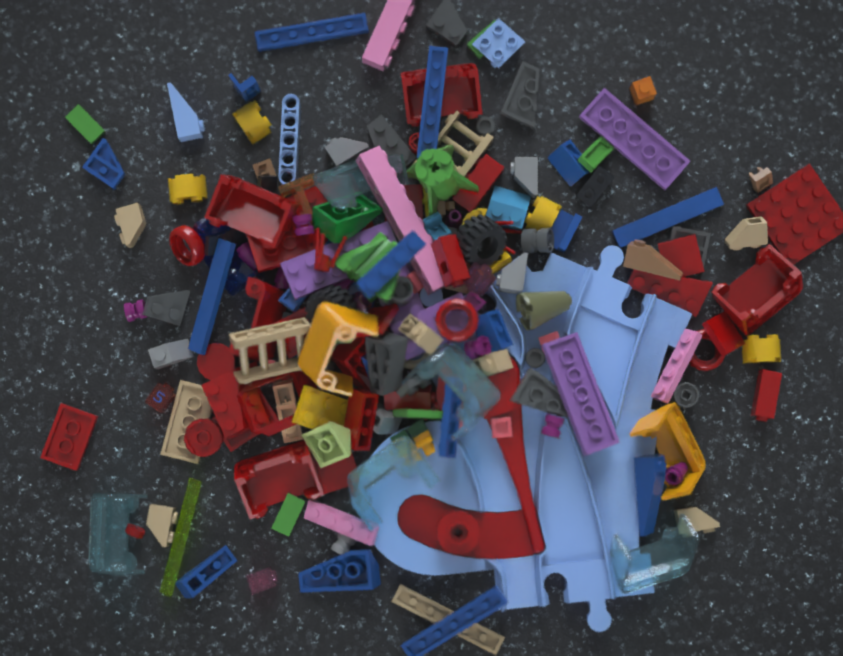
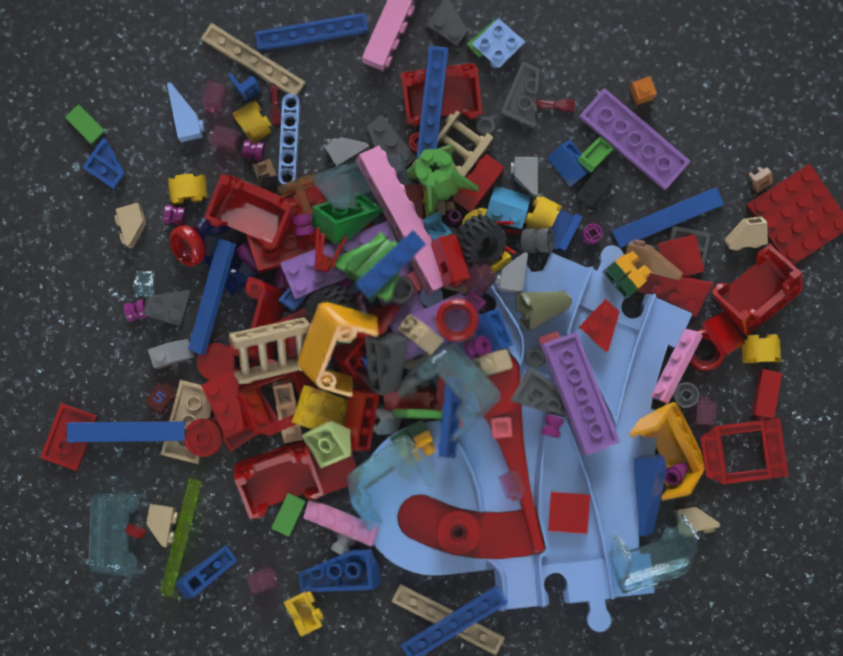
none -> blue tile [67,421,185,442]
none -> clear light blue slope [133,271,156,296]
none -> magenta wheel [163,204,187,226]
none -> tan tile [201,23,306,97]
none -> clear pink brick [201,81,228,112]
none -> clear pink brick [209,125,240,152]
none -> magenta wheel [242,140,265,162]
none -> dark red piece [269,85,282,126]
none -> yellow cylinder [284,591,324,637]
none -> clear pink brick [498,470,526,501]
none -> dark red piece [535,99,575,112]
none -> red tile [548,491,590,534]
none -> red wing [578,298,620,353]
none -> magenta wheel [582,223,603,245]
none -> hips [602,251,651,299]
none -> clear pink brick [692,397,717,426]
none -> red wedge [701,418,789,484]

